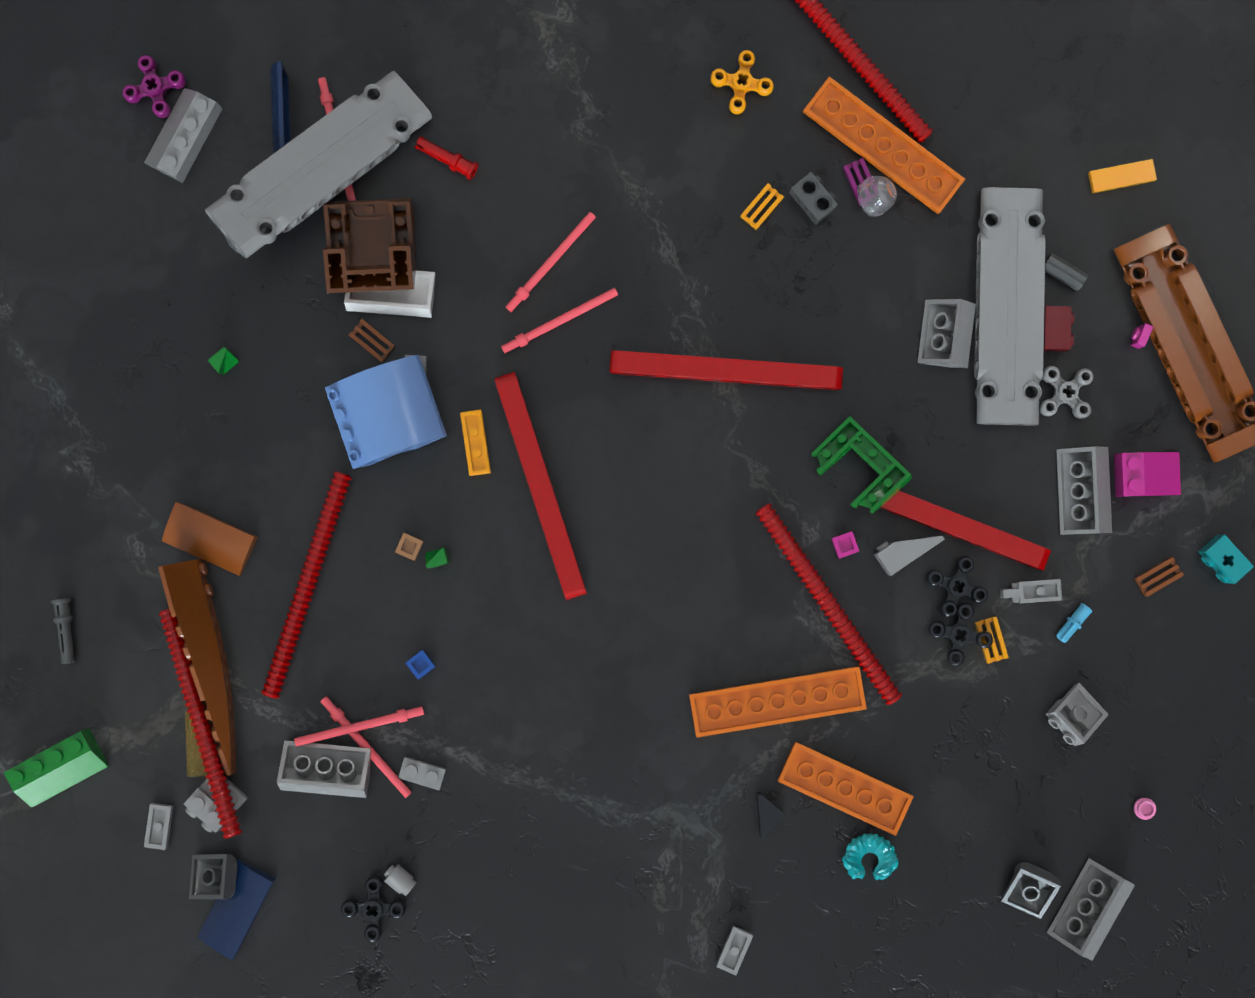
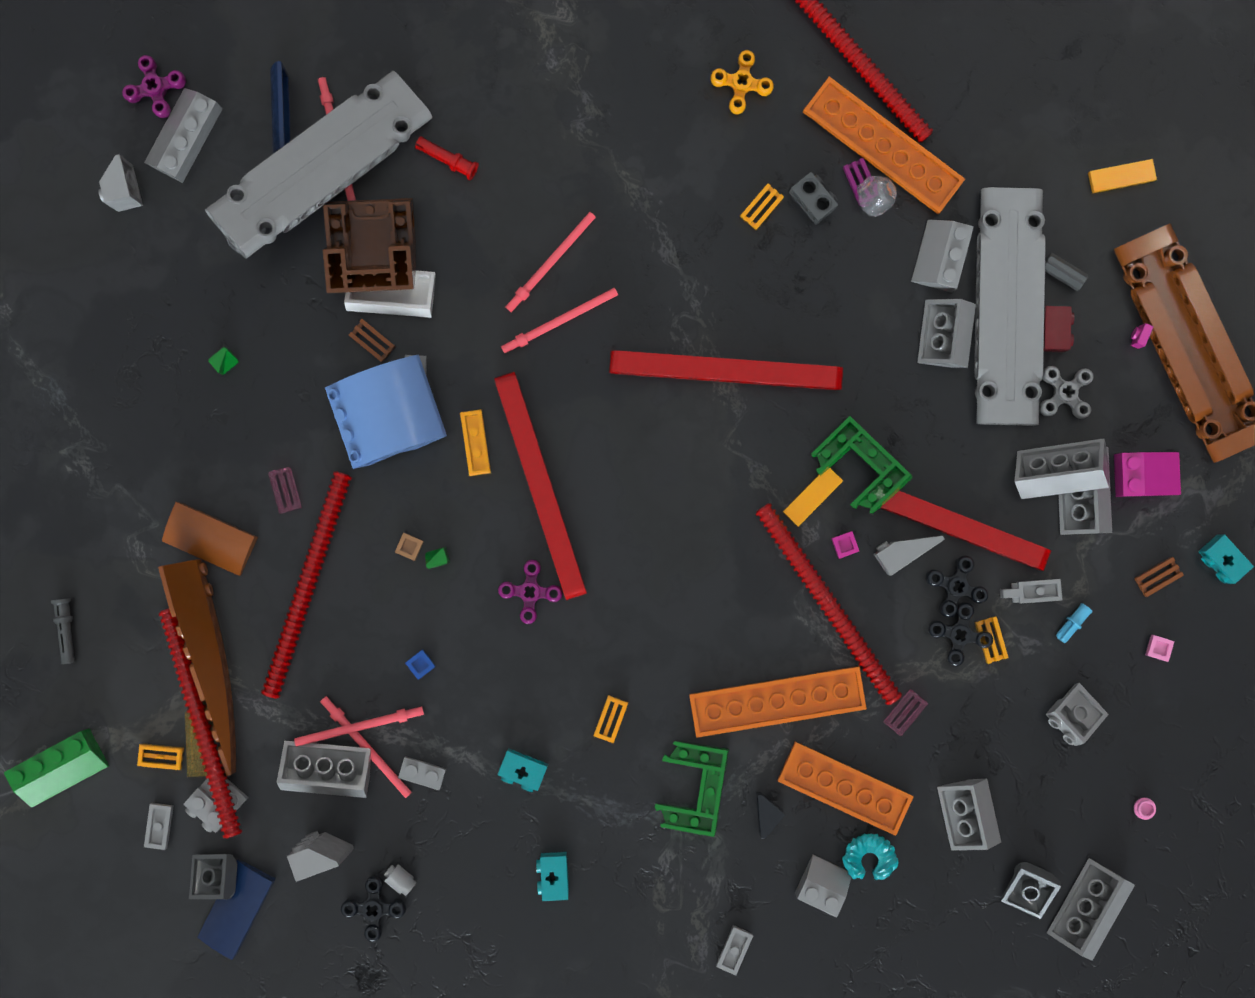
none -> light grey slope [98,154,143,212]
none -> light orange tile [137,744,184,770]
none -> clear pink tile [268,467,302,514]
none -> light grey slope [287,831,354,882]
none -> magenta gear [498,560,563,624]
none -> teal brick [498,748,548,792]
none -> teal brick [536,852,569,901]
none -> light orange tile [593,695,628,743]
none -> green wedge [655,741,729,837]
none -> light orange tile [783,468,843,527]
none -> light grey slope [795,854,851,918]
none -> clear pink tile [884,689,928,736]
none -> light grey slope [911,220,974,293]
none -> light grey slope [937,778,1001,850]
none -> light grey slope [1015,439,1110,499]
none -> bright pink plate [1145,635,1175,662]

